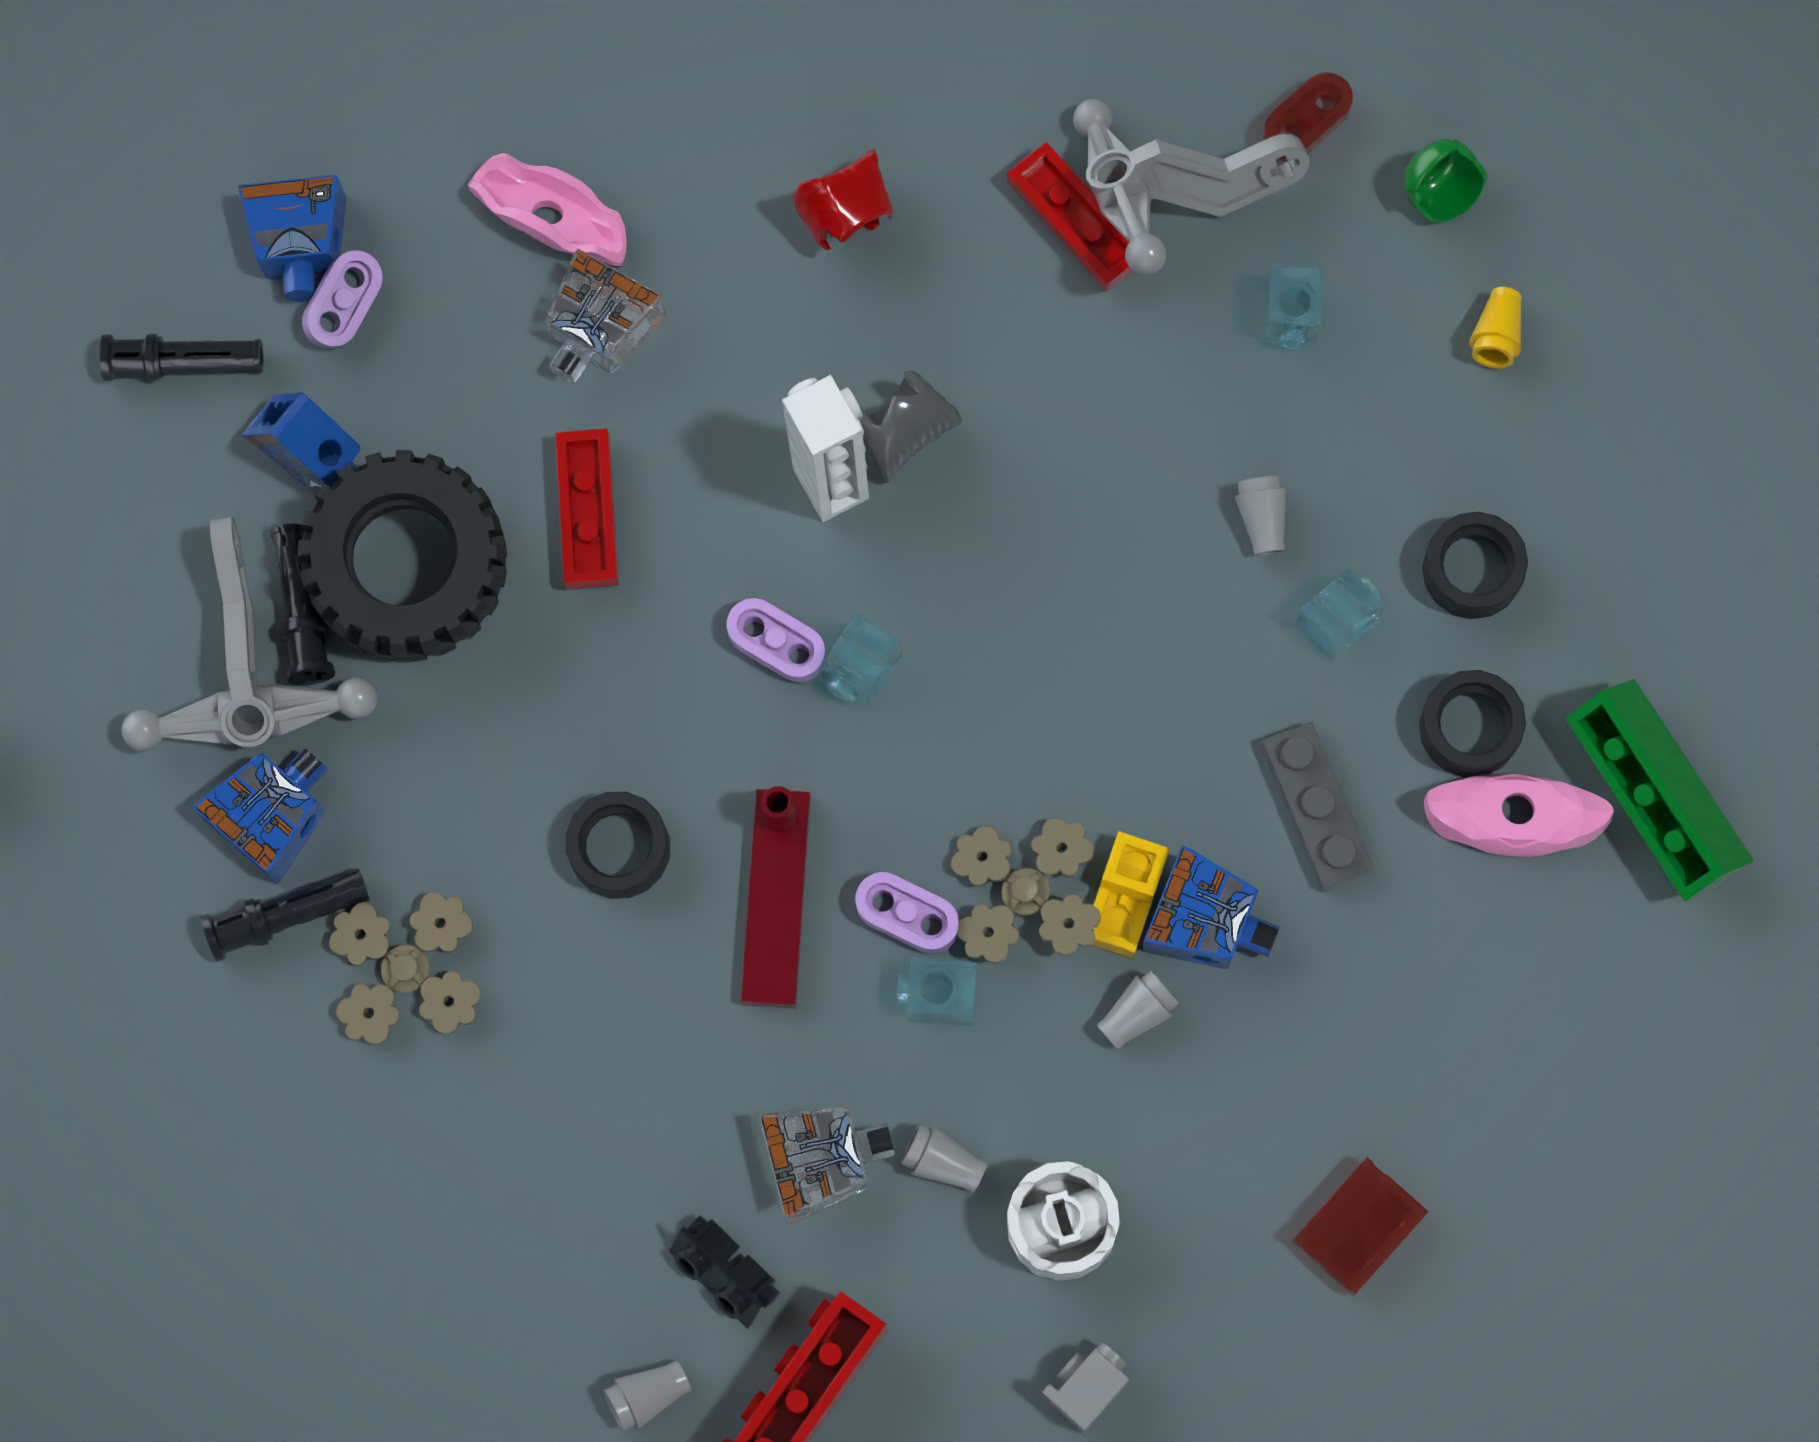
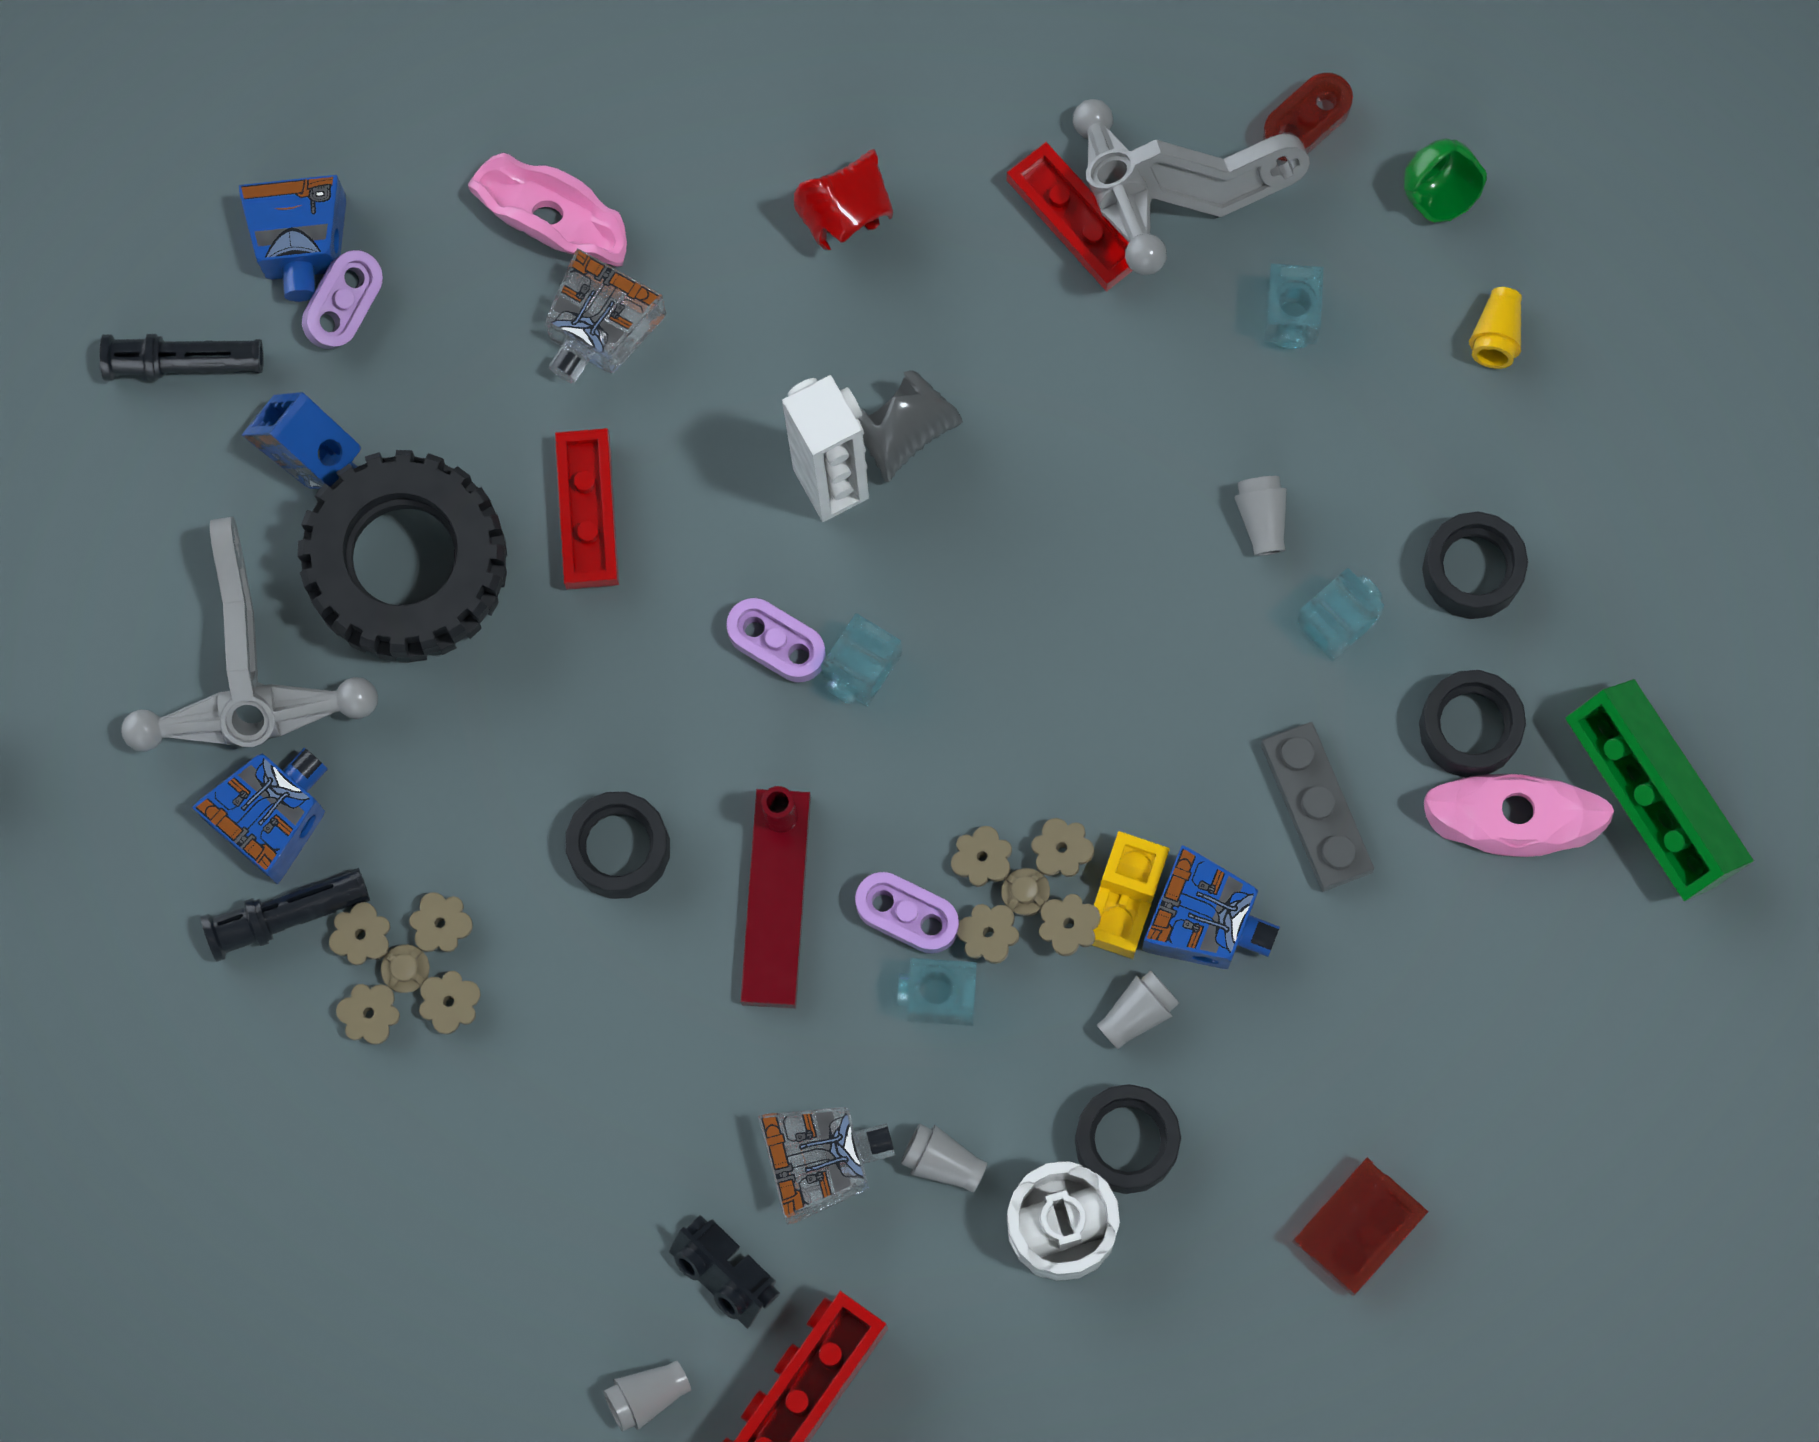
black pin [270,523,335,686] -> none
light grey brick [1041,1342,1129,1434] -> none
none -> black tyre [1075,1084,1181,1194]

